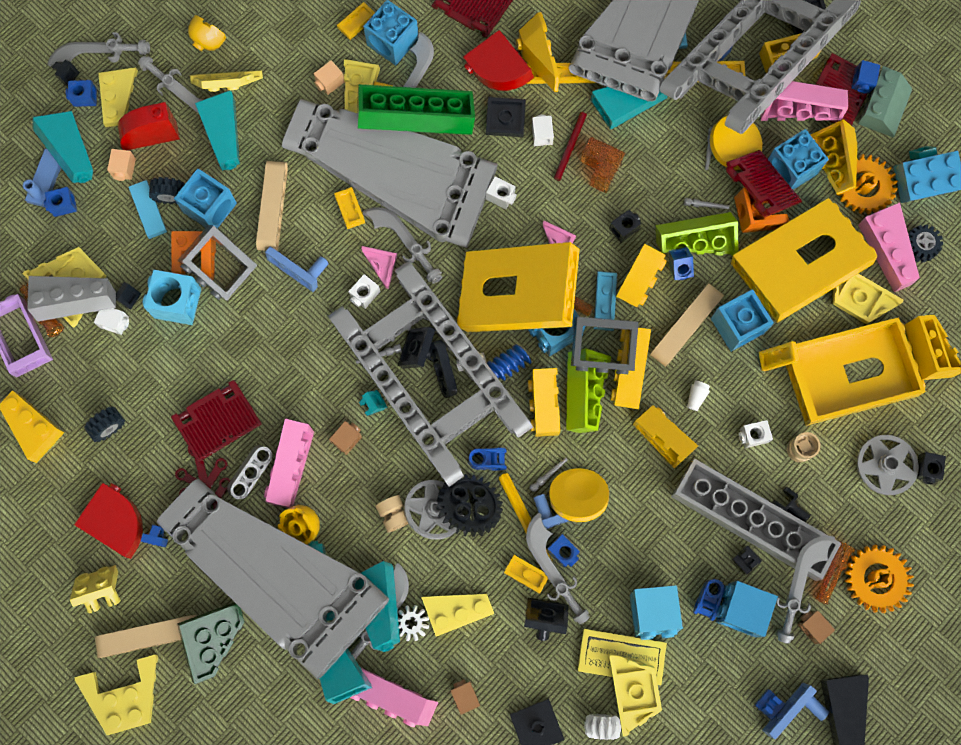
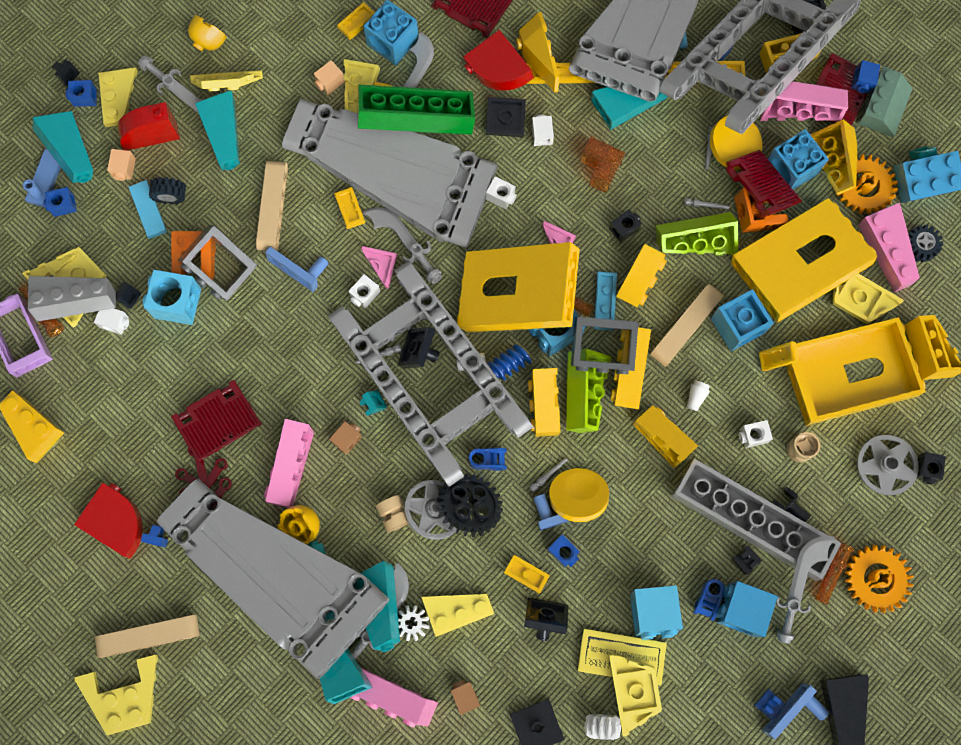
light grey sword [47,32,150,67] -> none
light yellow plate [70,565,121,613] -> none
black wheel [84,407,125,442] -> none
dark azure brick [174,169,237,229] -> none
plate [177,602,244,684] -> none
light grey beam [227,445,272,499] -> none
black beam [429,340,457,398] -> none
yellow axle [499,473,552,560] -> none
light grey sword [526,513,590,625] -> none
dark red bar [554,112,587,181] -> none
blue brick [669,247,694,280] -> none
medium nougat brick [797,610,835,644] -> none

